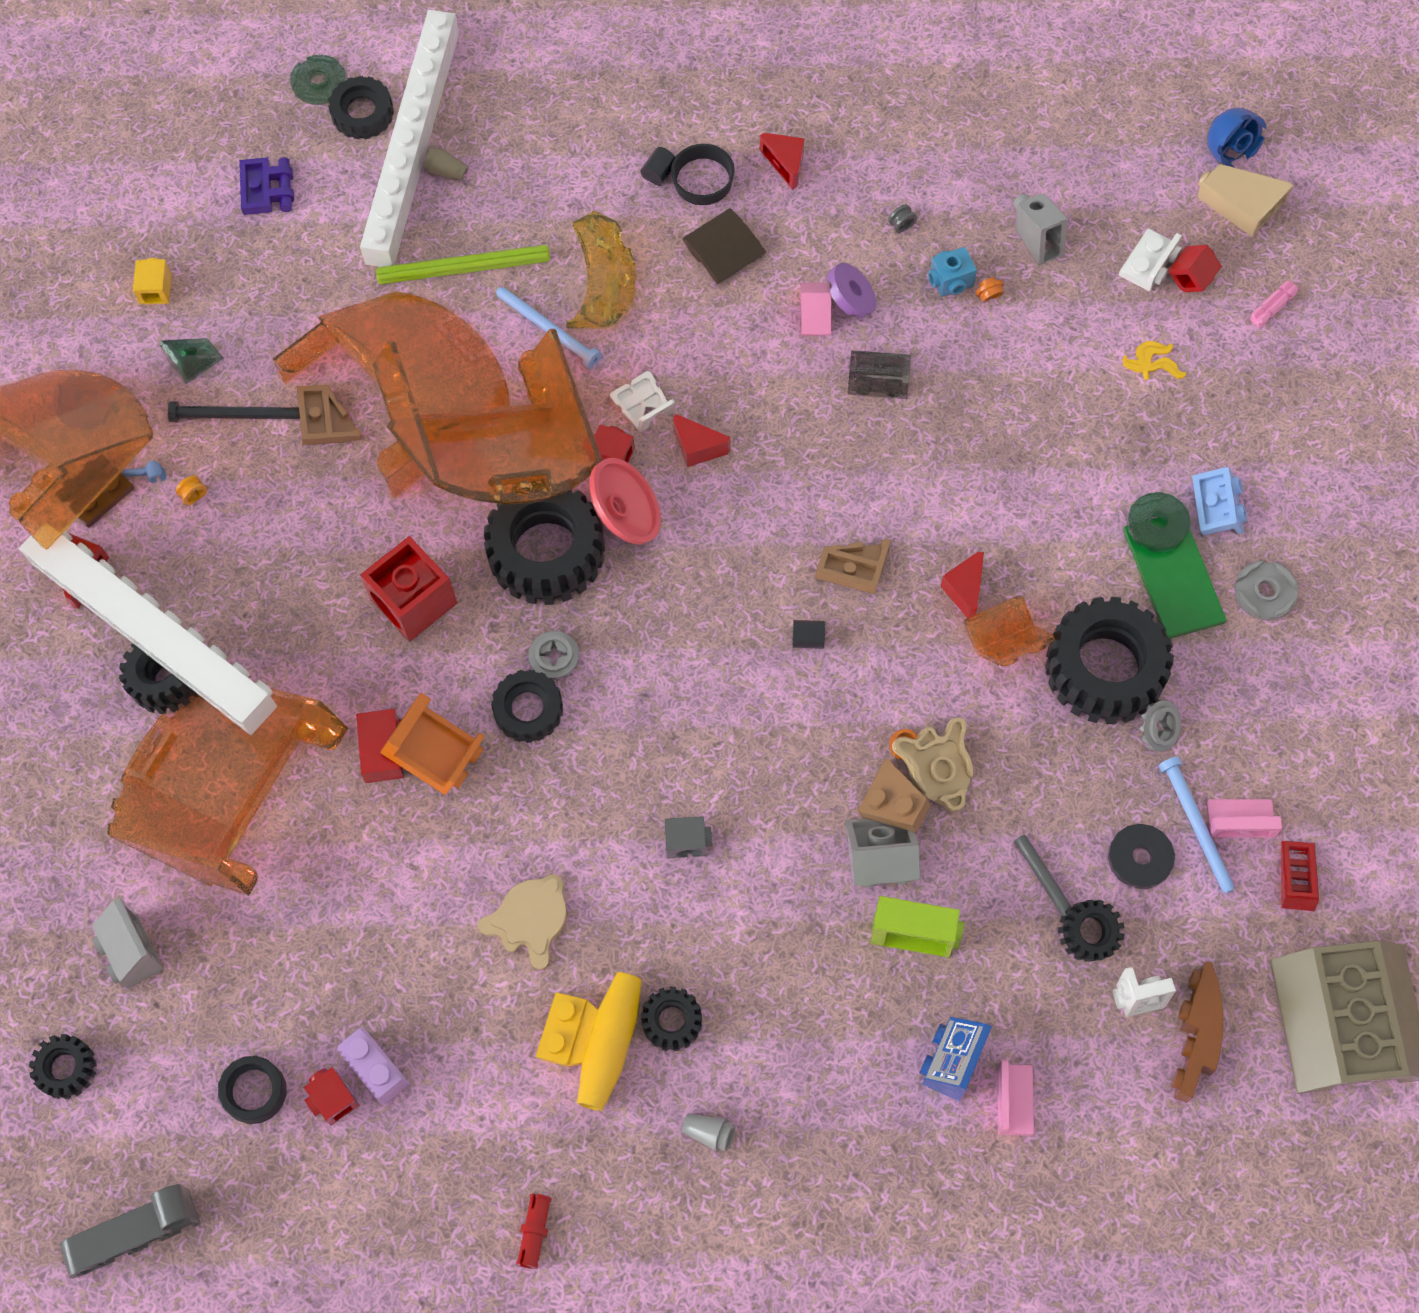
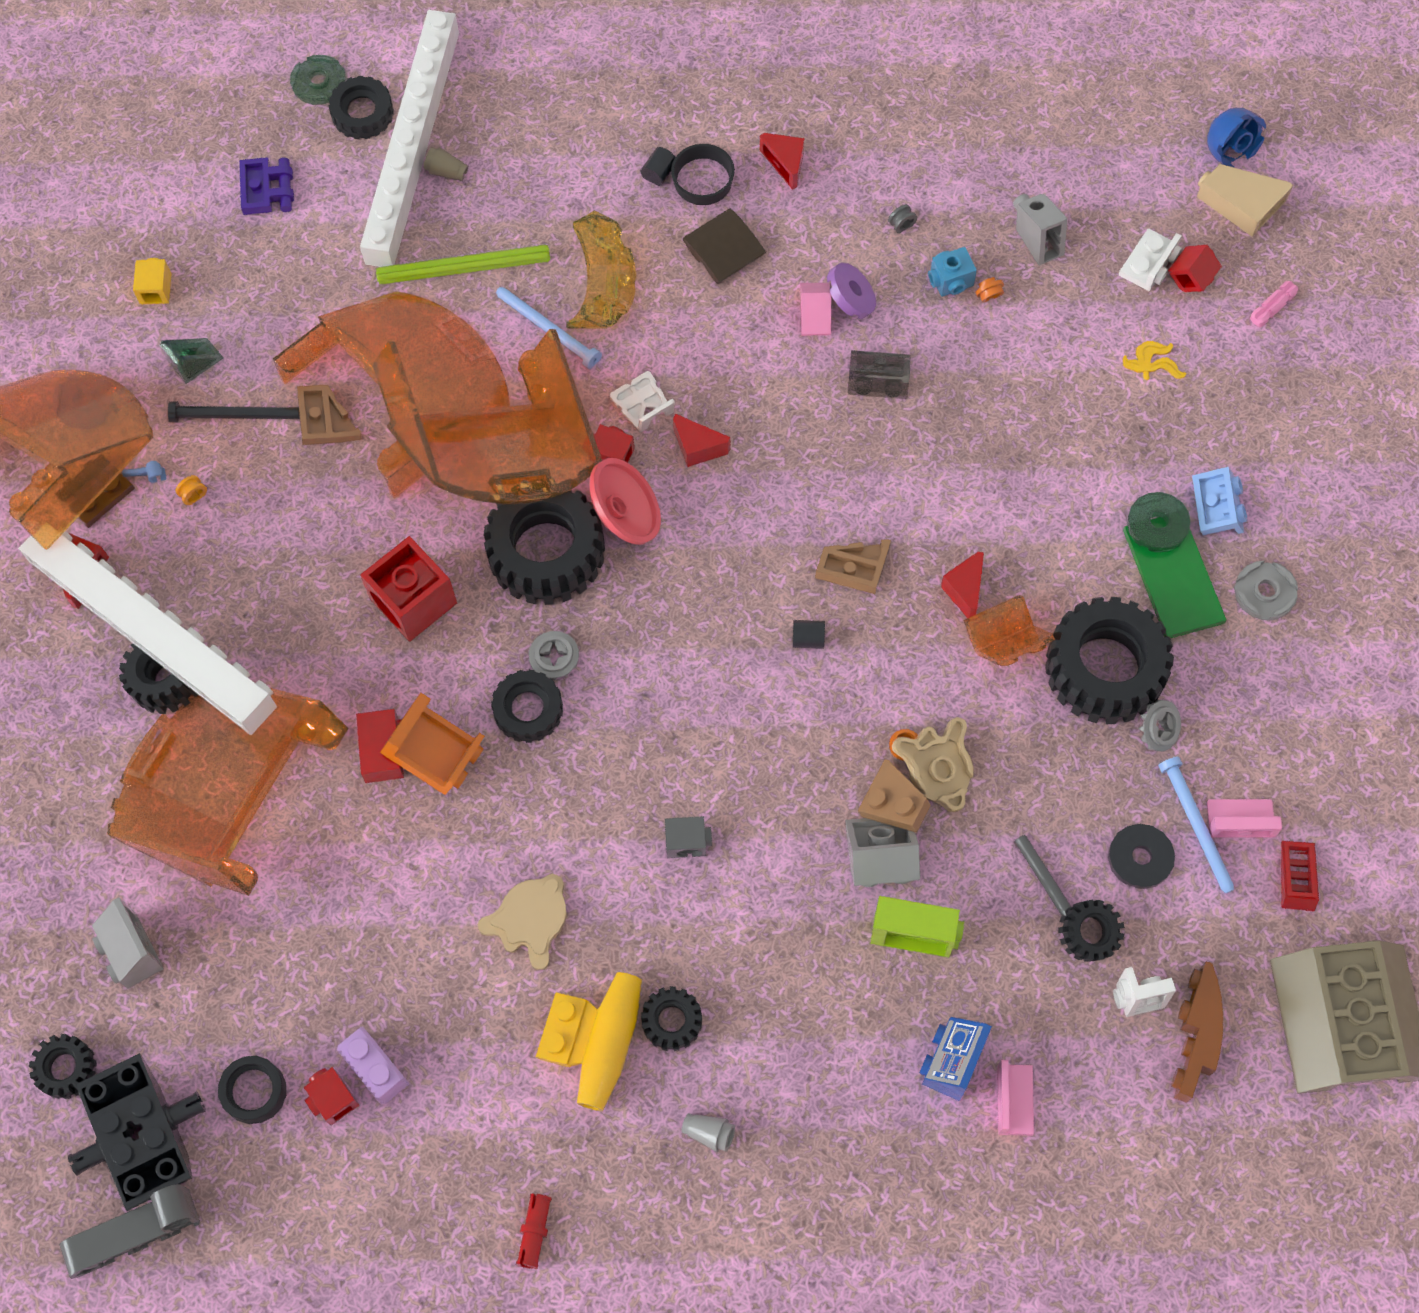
none -> black slope [68,1053,206,1211]

